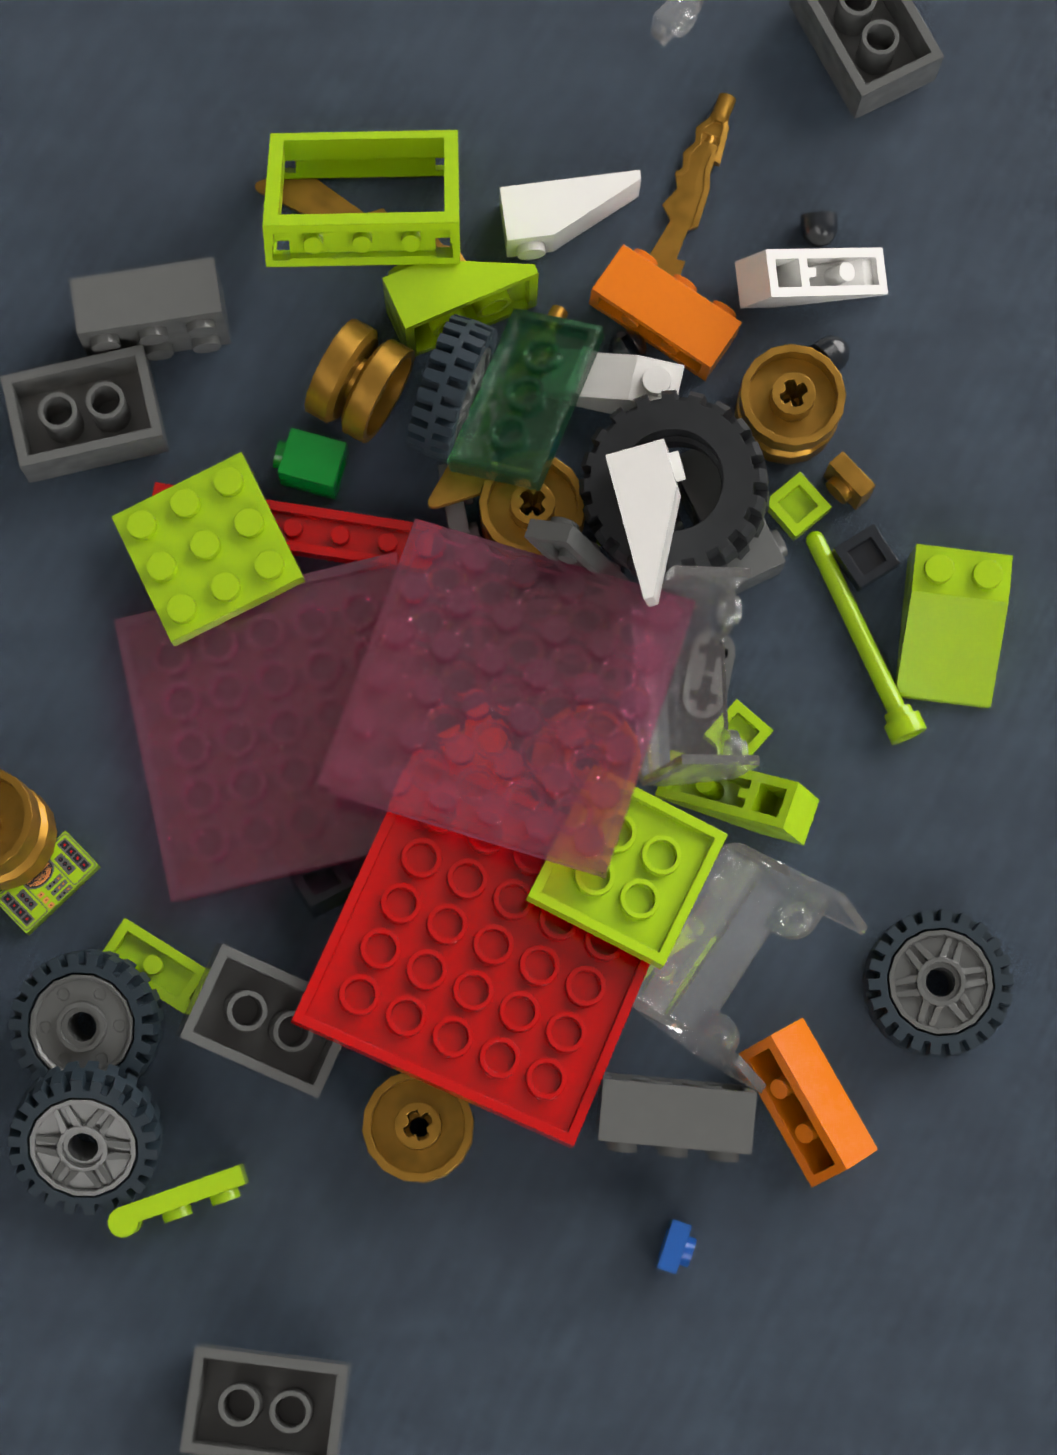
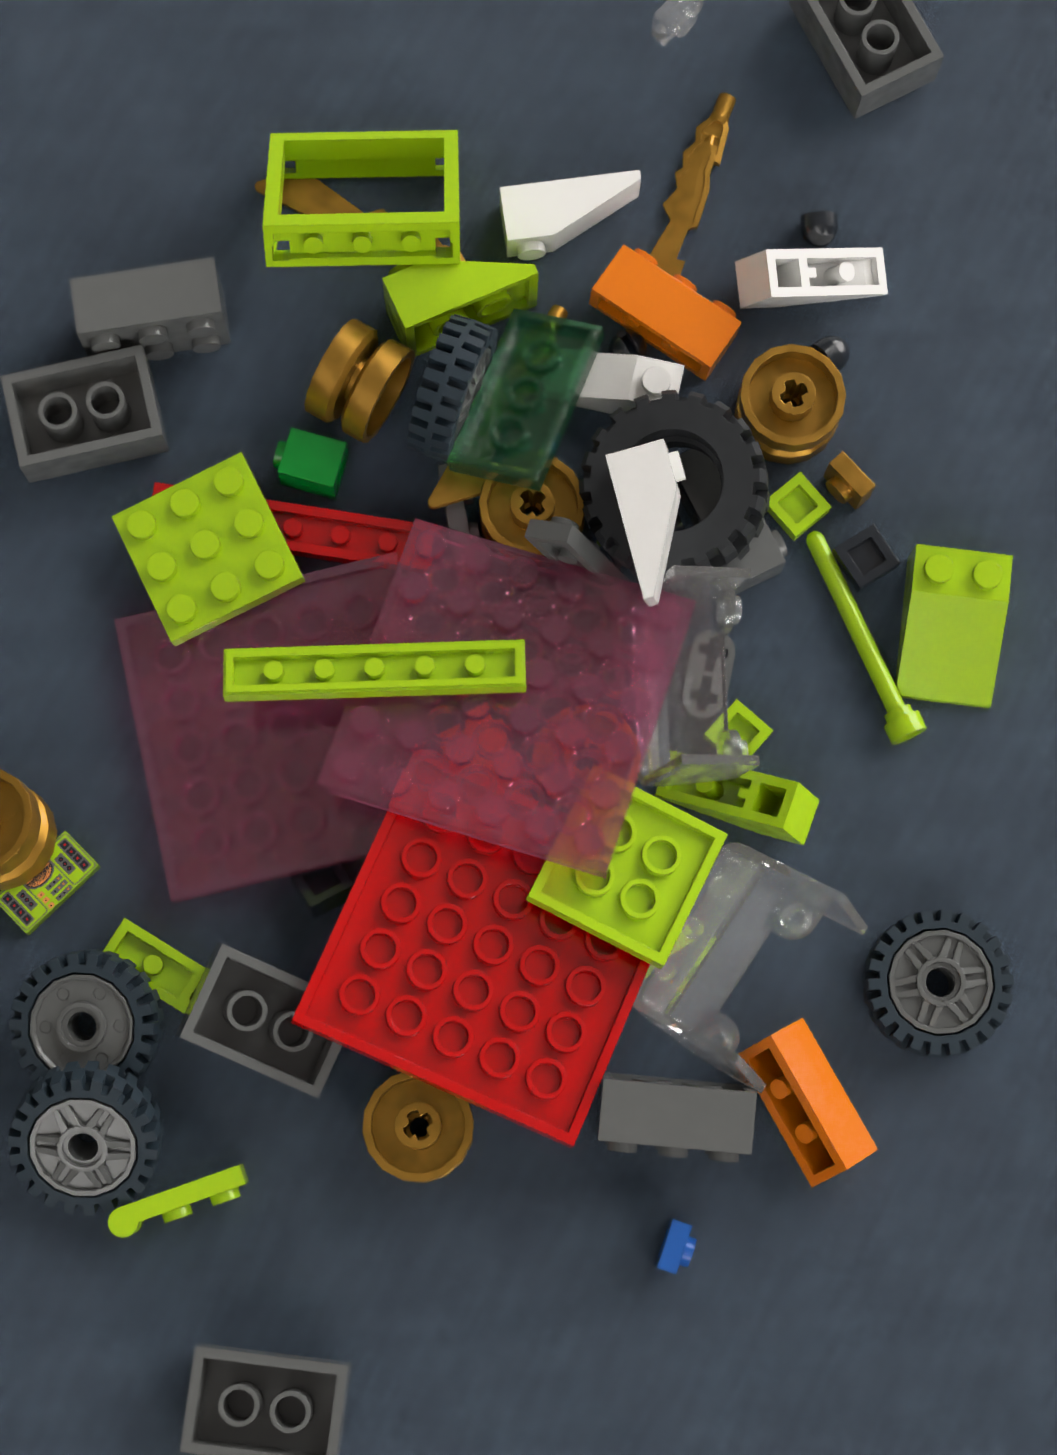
none -> lime tile [223,639,526,702]

